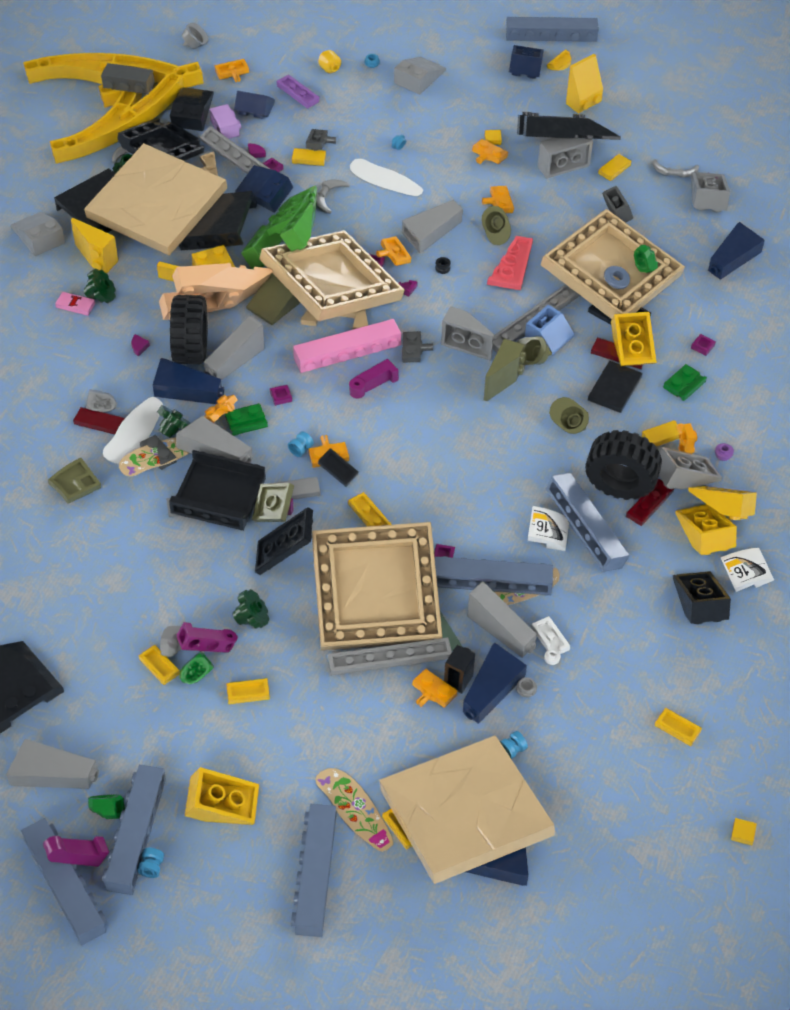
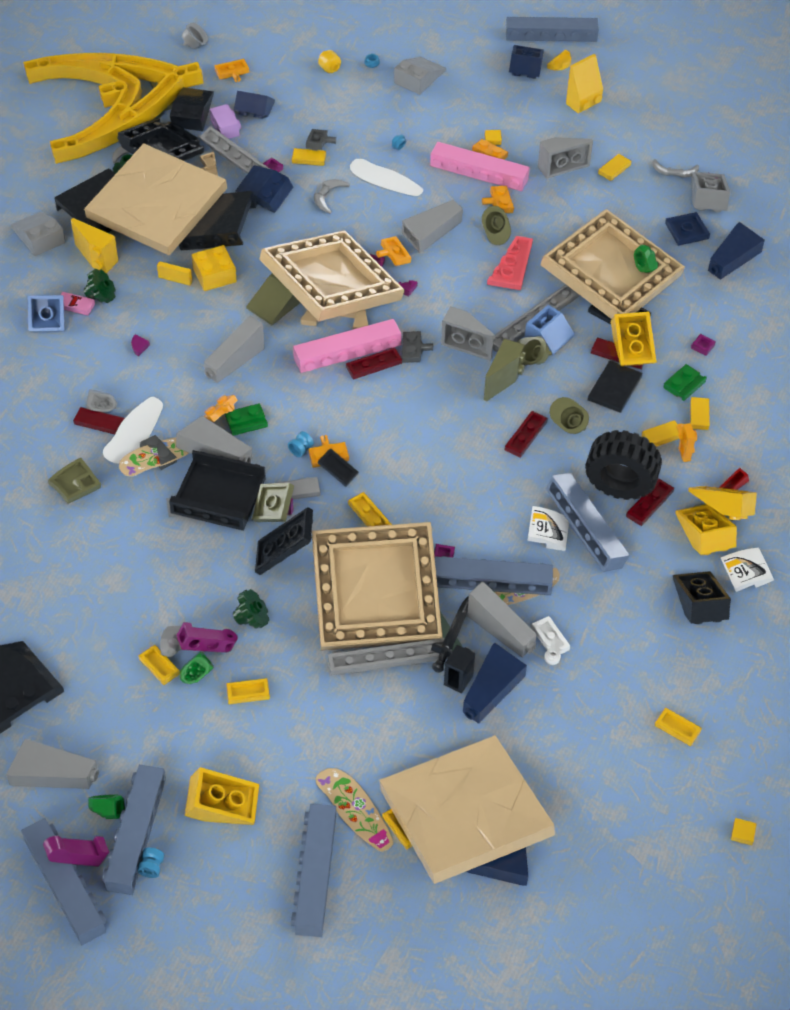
dark grey brick [101,63,155,94] -> none
dark blue slope [153,358,224,404] -> none
dark green plant [157,405,191,438] -> none
light nougat wedge [159,263,273,320] -> none
black tyre [170,295,208,364] -> none
bright green wedge [241,185,317,269] -> none
magenta tile [248,143,266,158] -> none
magenta tile [270,385,292,406] -> none
medium lavender plate [276,74,319,109] -> none
magenta leg [349,359,399,399] -> none
light orange plate [412,668,458,708] -> none
black bush [435,257,451,274] -> none
dark azure wheel [500,731,528,759] -> none
light grey plate [516,677,537,698] -> none
black wedge [517,112,621,140] -> none
dark grey brick [602,186,634,223] -> none
sand blue piece [604,266,630,289] -> none
light grey slope [659,447,722,490] -> none
medium lavender plate [715,443,734,461] -> none
none -> medium blue slope [27,295,65,331]
none -> dark red tile [346,347,402,380]
none -> bright pink brick [430,142,530,191]
none -> black sword [431,596,469,673]
none -> dark red tile [504,411,548,458]
none -> dark blue plate [665,212,710,246]
none -> yellow tile [690,397,710,430]
none -> red piece [719,467,749,490]

